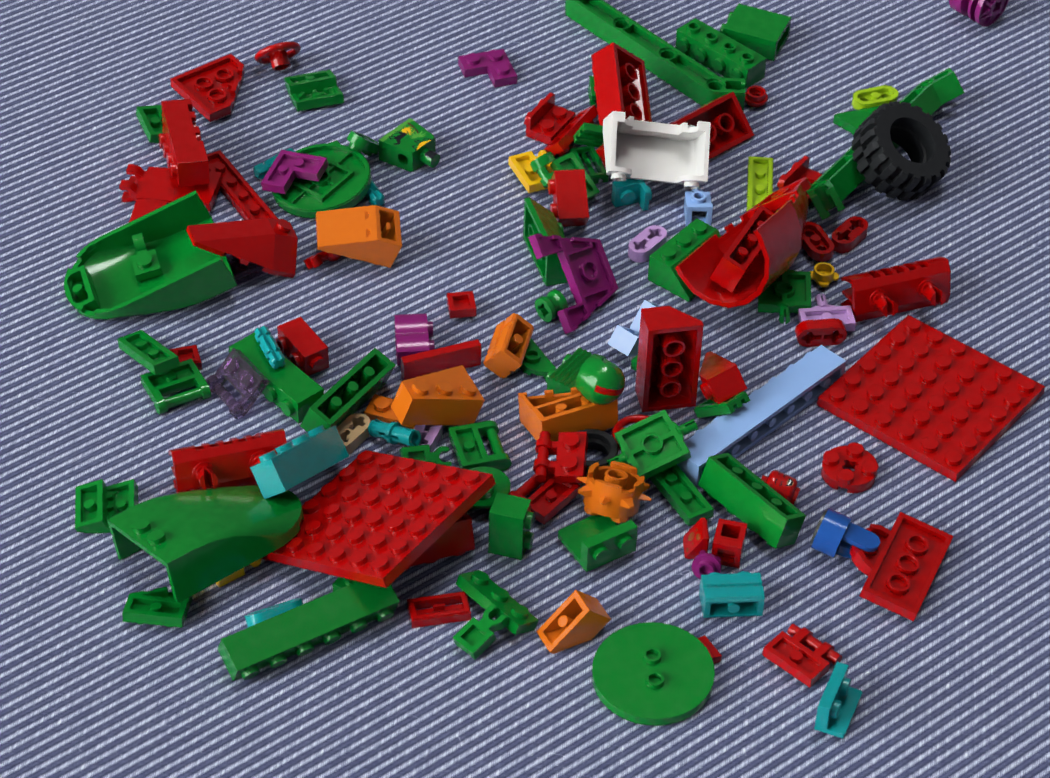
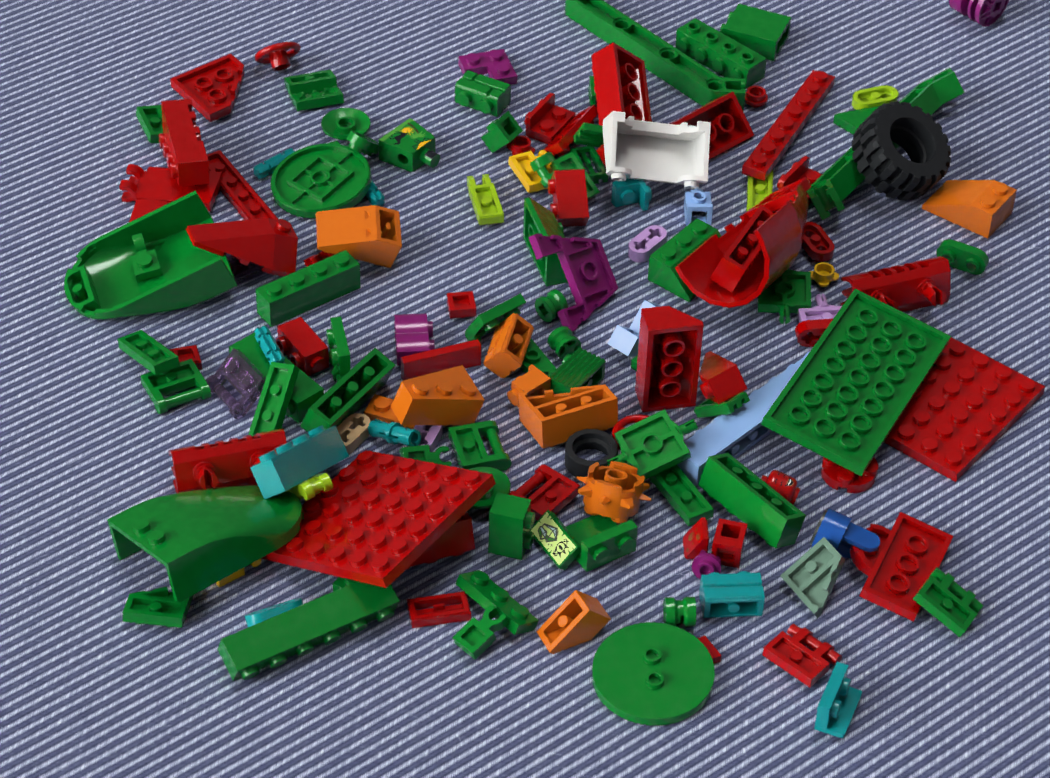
green slope [75,479,138,533] -> none
magenta plate [261,150,328,194] -> none
red plate [533,431,588,483] -> none
green helmet [575,354,625,405] -> none
red beam [831,216,868,253] -> none
none -> green plate [248,362,300,436]
none -> green brick [256,250,361,327]
none -> lime plate [289,473,333,501]
none -> green dish [321,108,370,140]
none -> green plate [326,316,351,382]
none -> green brick [455,70,511,117]
none -> green plate [465,293,526,341]
none -> lime hinge [467,174,504,225]
none -> green brick [481,111,523,153]
none -> red plate [507,136,535,156]
none -> orange brick [507,364,551,408]
none -> tile [530,510,581,571]
none -> green wheel [548,326,581,360]
none -> green wheel [663,597,696,627]
none -> red plate [742,70,835,181]
none -> green plate [761,289,951,477]
none -> sand green wing [780,537,845,618]
none -> green plate [913,567,983,637]
none -> orange slope [922,180,1017,238]
none -> green plate [936,239,989,275]

